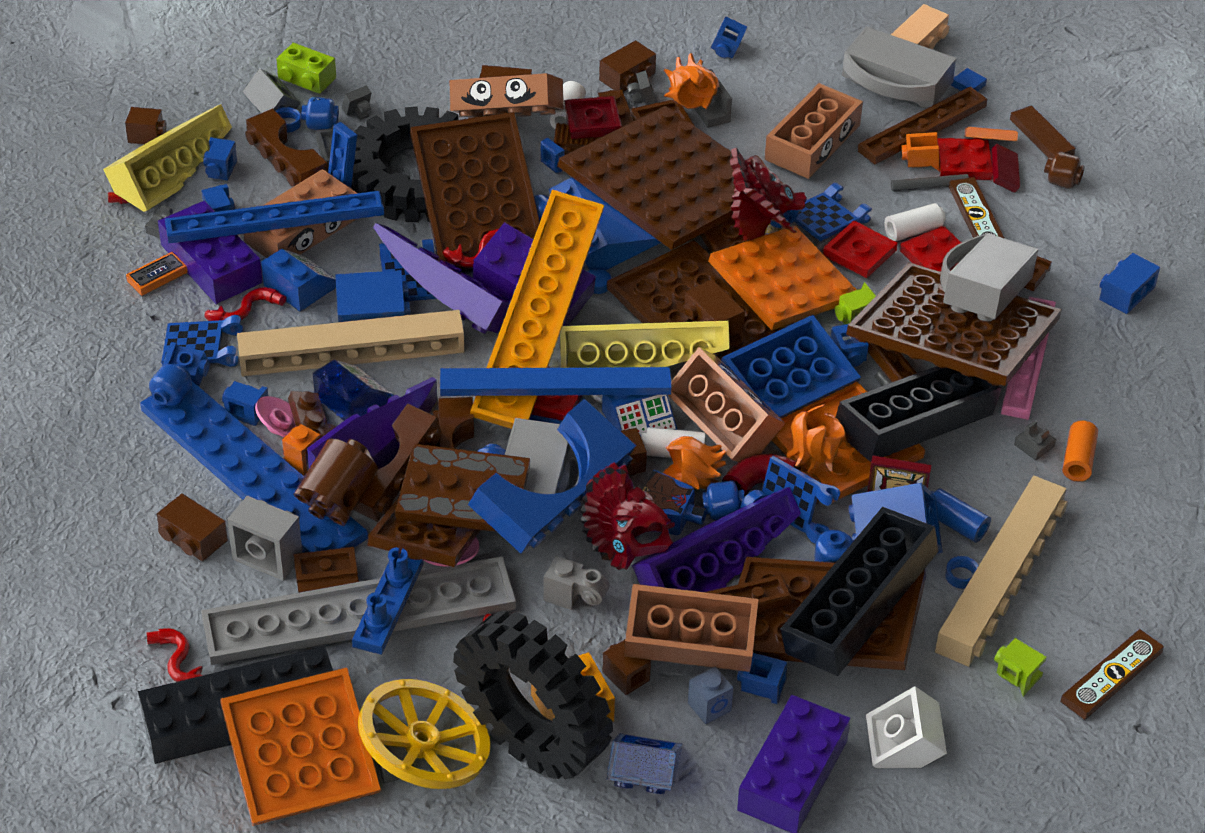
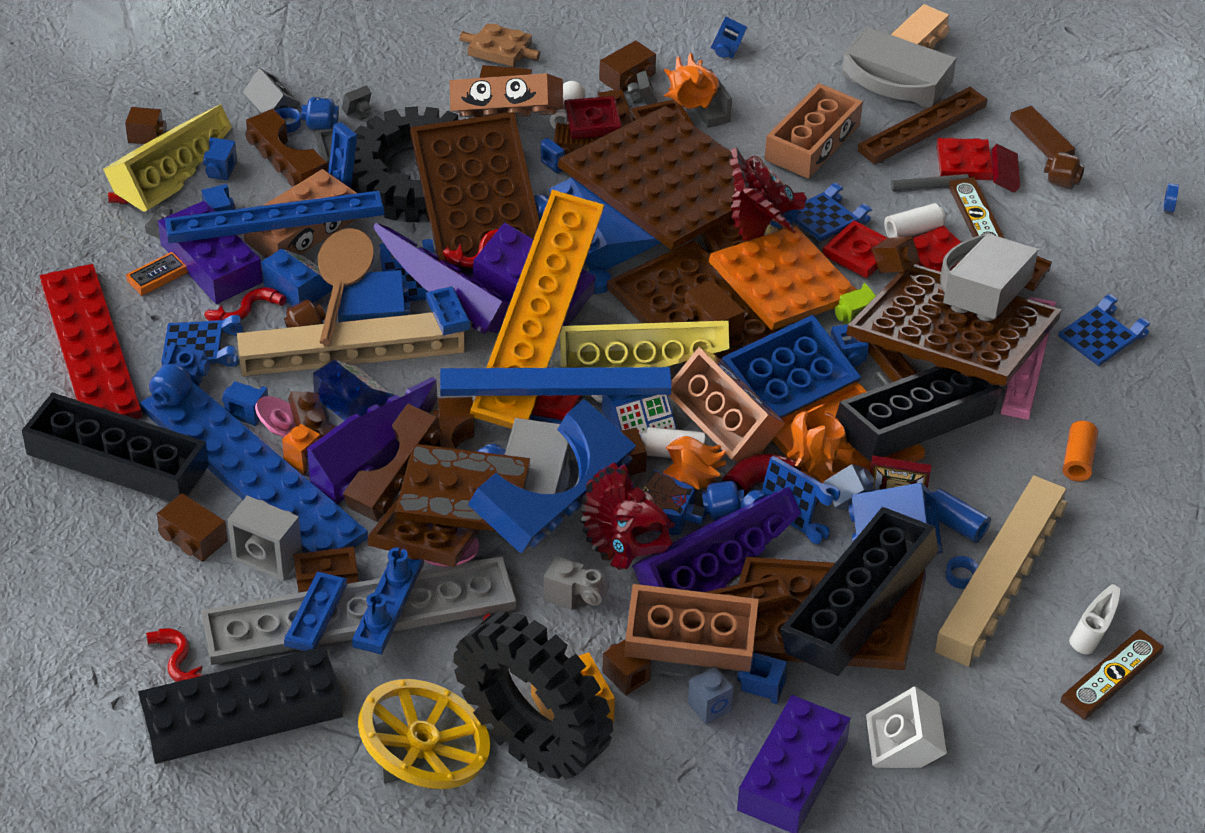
orange plate [221,667,381,826] -> none
lime brick [276,43,336,94] -> none
reddish brown cylinder [293,438,378,526] -> none
clear blue slope [606,733,683,794] -> none
blue head [814,530,853,563] -> none
orange window [901,132,939,171] -> none
blue tile [951,68,987,92] -> none
orange tile [964,127,1018,142] -> none
lime window [994,638,1046,697] -> none
dark grey tile [1014,420,1056,460] -> none
blue brick [1099,253,1160,314] -> none
none -> black brick [22,392,209,502]
none -> red plate [39,264,142,419]
none -> reddish brown head [283,300,326,328]
none -> blue tile [284,571,347,651]
none -> medium nougat piece [318,228,374,347]
none -> blue plate [426,286,470,336]
none -> medium nougat plate [459,23,540,67]
none -> sand blue brick [823,464,875,511]
none -> reddish brown brick [872,236,920,273]
none -> blue flag [1058,294,1150,366]
none -> white piece [1069,584,1121,655]
none -> blue piece [1163,183,1179,213]

